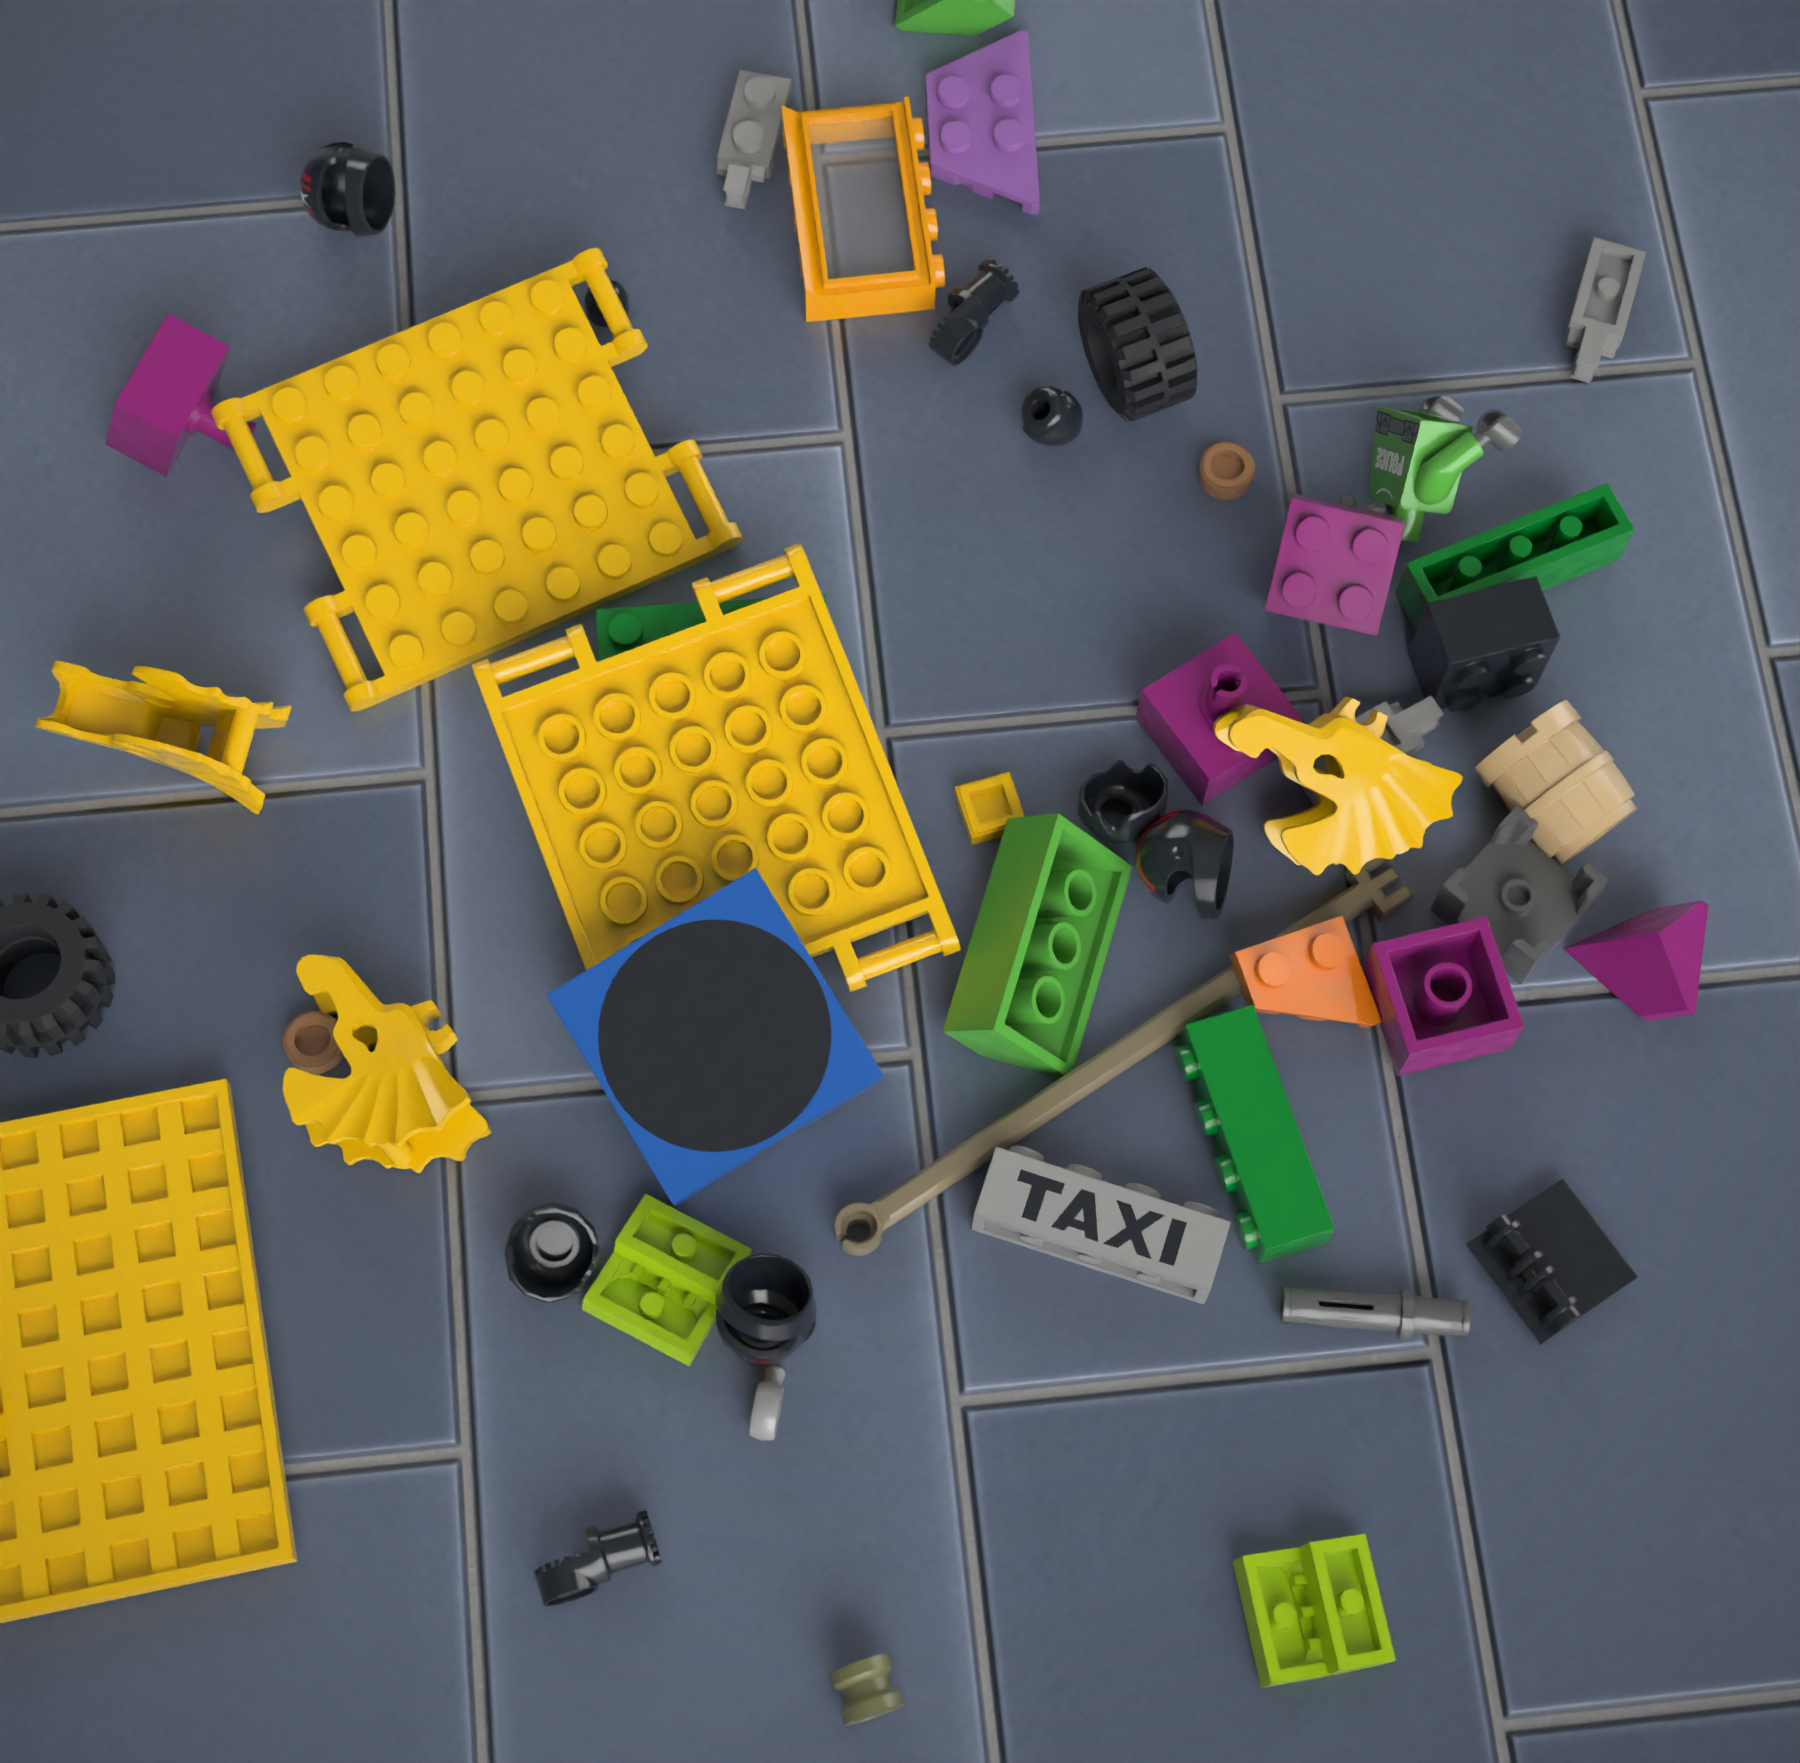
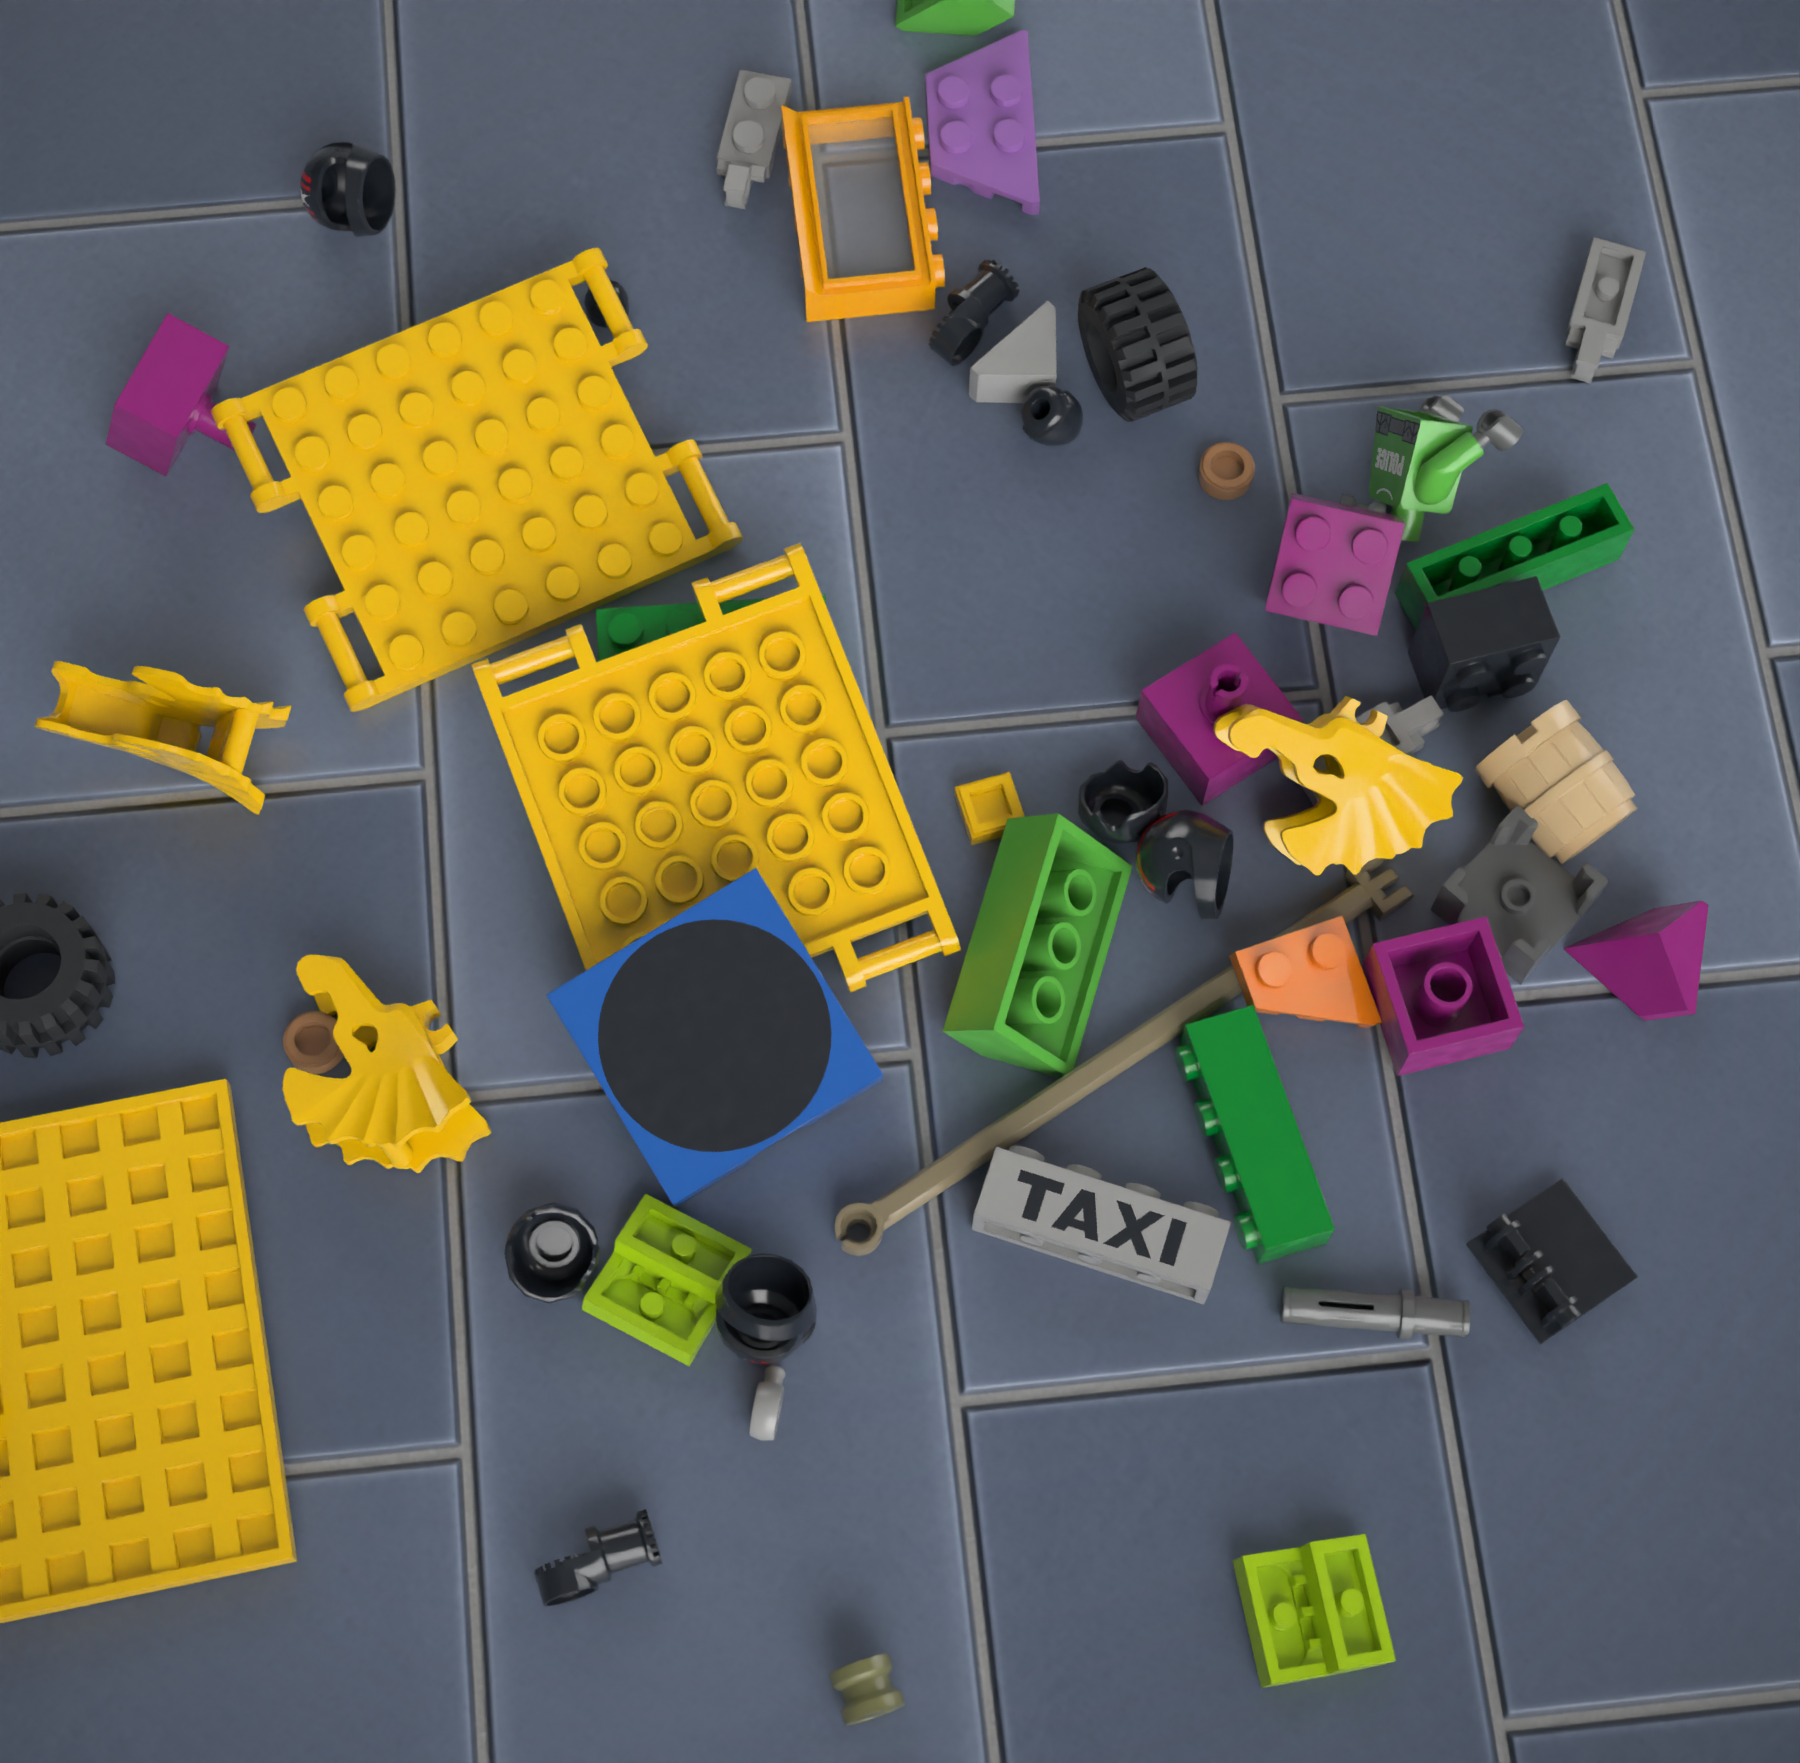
none -> light grey slope [969,301,1057,403]

